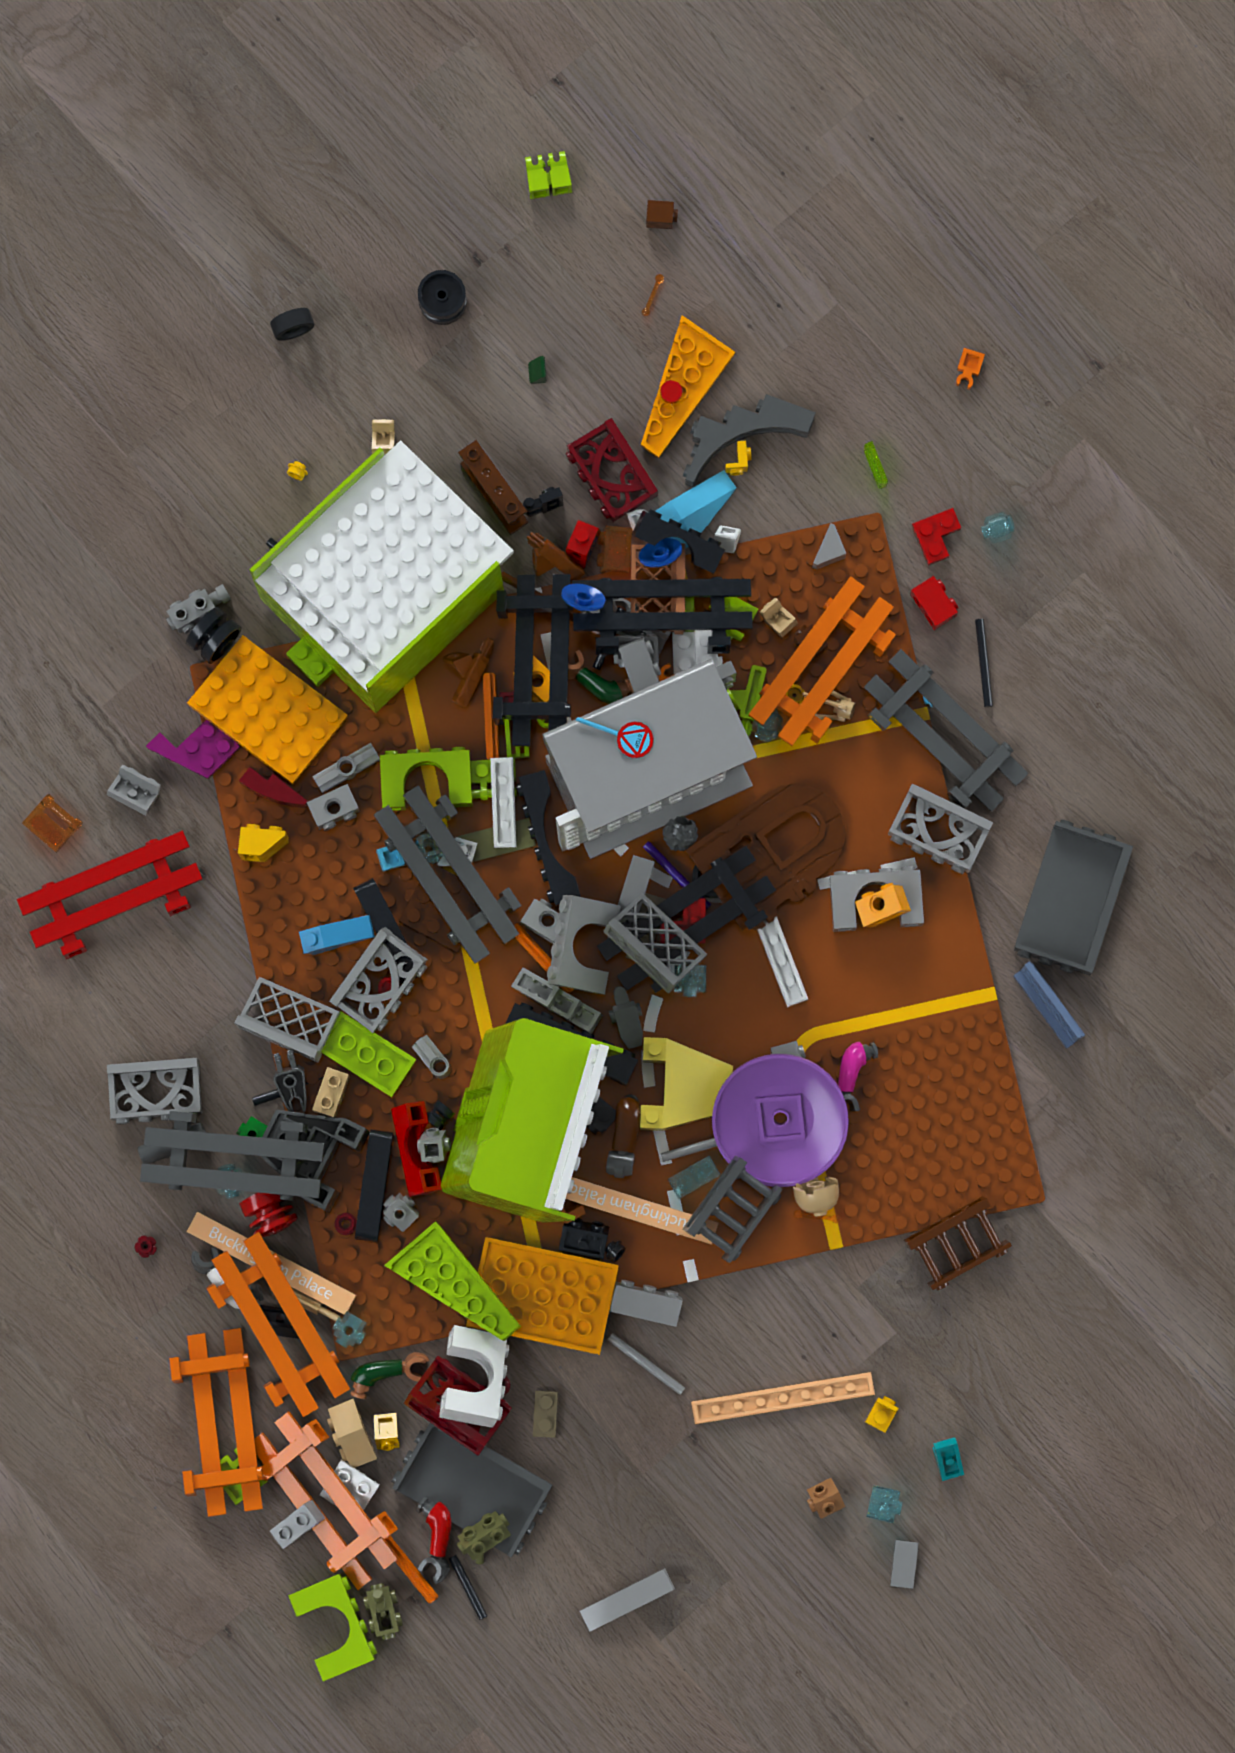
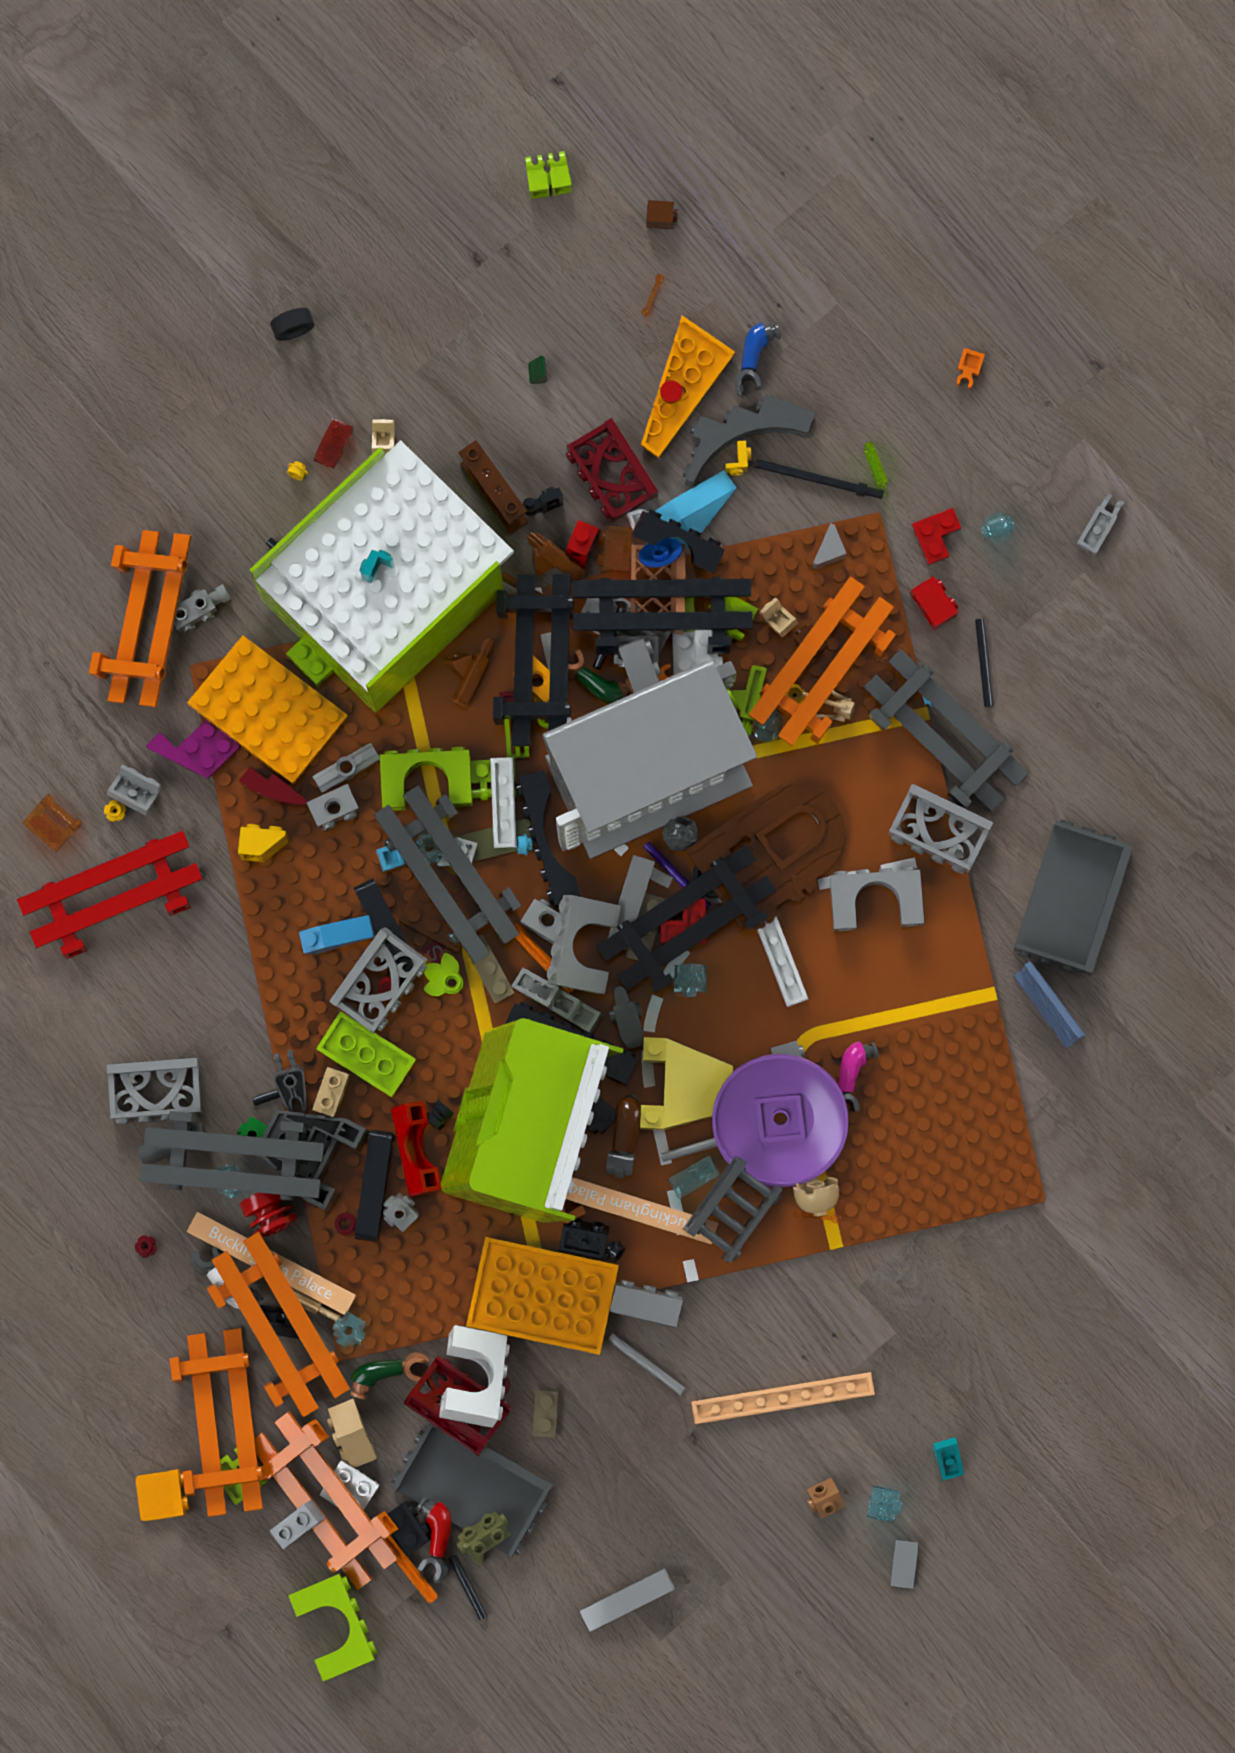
black wheel [186,607,242,664] -> none
light grey fence [234,977,340,1063] -> none
olive brick [363,1583,403,1640] -> none
yellow bracket [374,1413,400,1451] -> none
lime wing [384,1221,521,1341] -> none
light grey piece [412,1035,451,1079] -> none
light grey brick [417,1128,451,1163] -> none
black wheel [418,270,467,325] -> none
orange axle [483,673,500,760] -> none
blue dish [561,584,606,611] -> none
piece [576,717,654,758] -> none
light grey fence [603,893,707,994] -> none
white slope [714,526,741,553] -> none
light orange brick [855,883,911,928] -> none
yellow bracket [865,1396,899,1433] -> none
reddish brown fence [904,1196,1012,1291] -> none
none -> orange fence [88,530,192,708]
none -> yellow plate [104,800,126,822]
none -> light orange bracket [136,1469,189,1521]
none -> clear red slope [314,419,353,469]
none -> teal bracket [359,550,394,583]
none -> black bracket [387,1502,431,1556]
none -> dark red tile [420,941,445,964]
none -> lime plate [424,953,463,996]
none -> dark tan plate [467,934,515,1005]
none -> medium azure plate [516,834,532,856]
none -> piece [735,322,781,397]
none -> black bar [754,459,884,499]
none -> light grey hinge [1076,493,1124,556]

